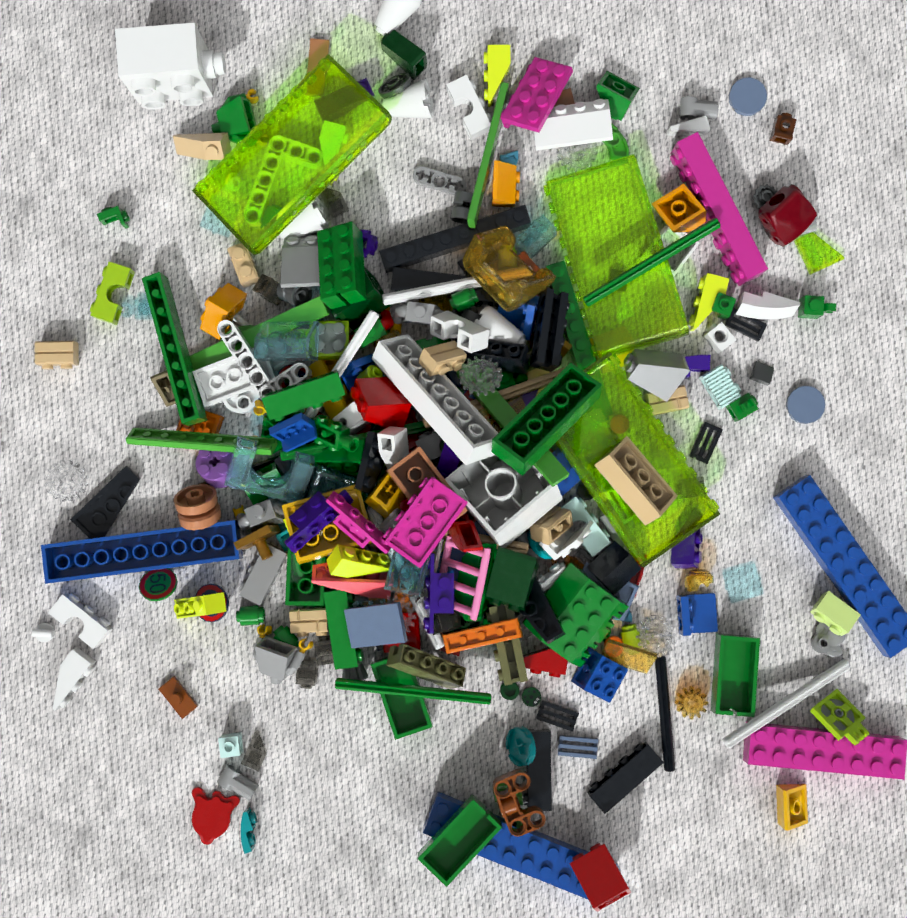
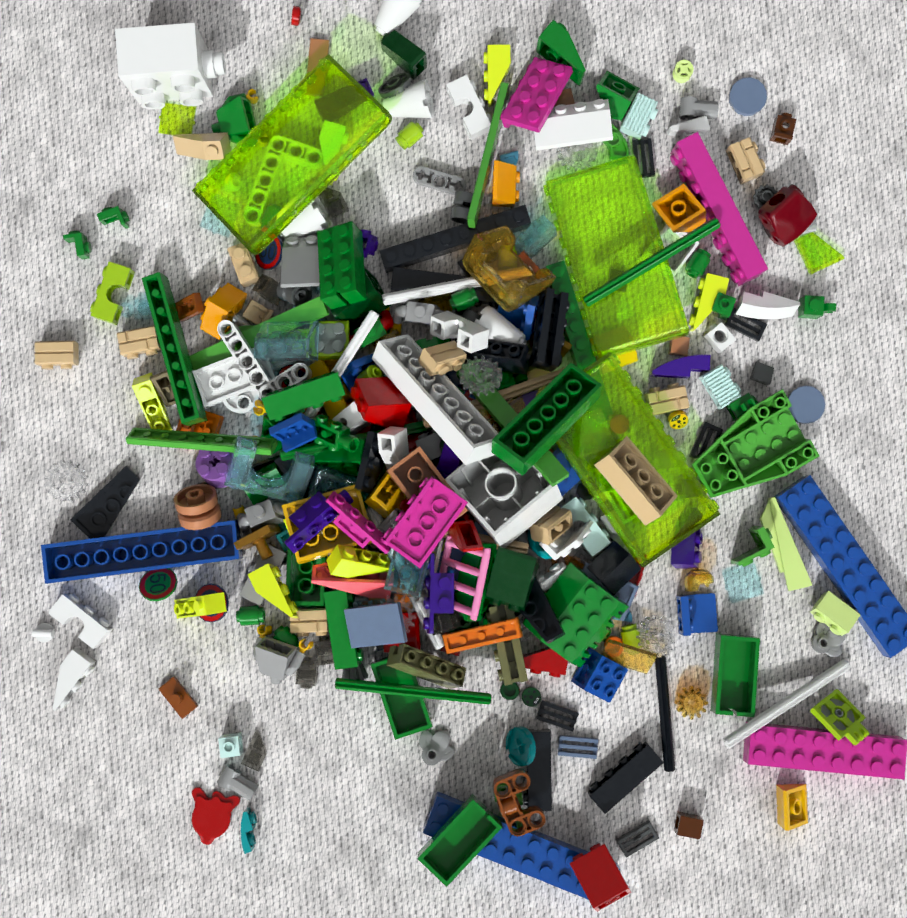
slope [624,349,690,402] -> none
none -> green bracket [63,231,92,260]
none -> tan brick [117,325,161,359]
none -> neon yellow slope [132,372,172,430]
none -> clear neon green piece [158,103,196,135]
none -> dark orange tile [175,293,206,322]
none -> tan bracket [241,299,274,325]
none -> neon yellow slope [247,563,298,618]
none -> piece [255,232,283,270]
none -> red tile [291,5,301,26]
none -> lime brick [395,121,424,150]
none -> light grey plate [419,729,456,765]
none -> green slope [536,20,586,86]
none -> dark grey tile [616,820,659,858]
none -> light aqua brick [619,93,659,140]
none -> black tile [632,138,655,179]
none -> nougat slope [668,334,690,357]
none -> yellow tile [668,410,688,429]
none -> yellowish green wheel [672,60,694,83]
none -> reddish brown panel [674,811,704,839]
none -> green brick [685,248,711,278]
none -> bright green wedge [691,389,819,498]
none -> tan brick [726,137,766,185]
none -> bright green bracket [730,526,775,567]
none -> yellowish green wedge [759,497,812,591]

